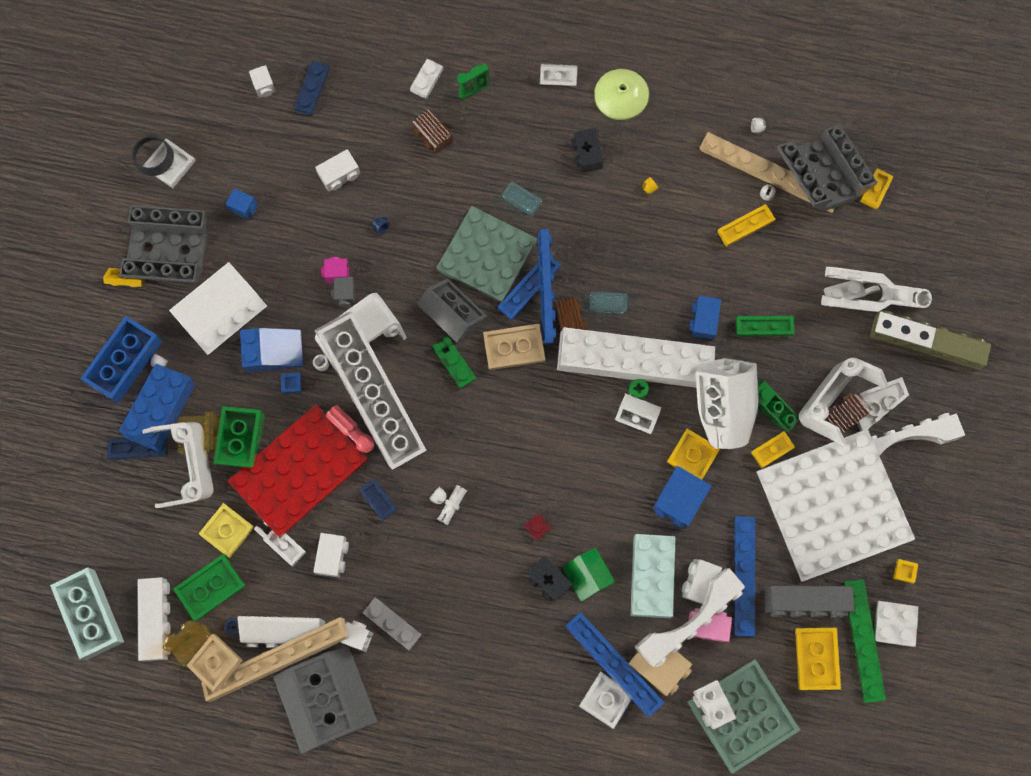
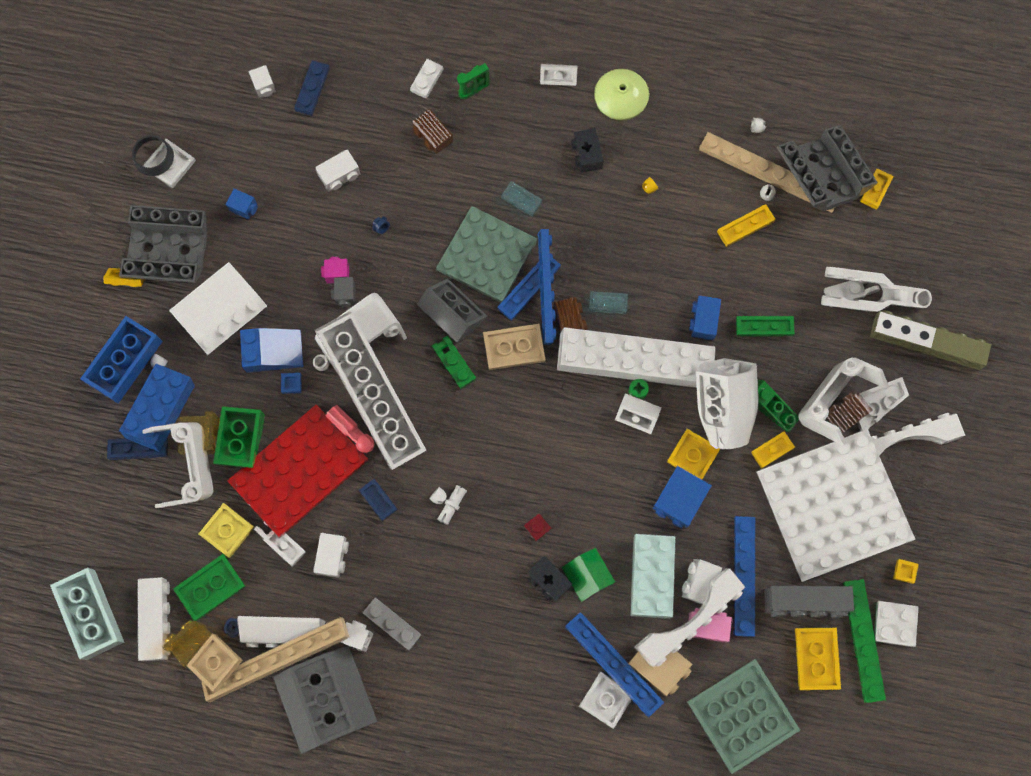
white brick [692,680,736,729] -> none

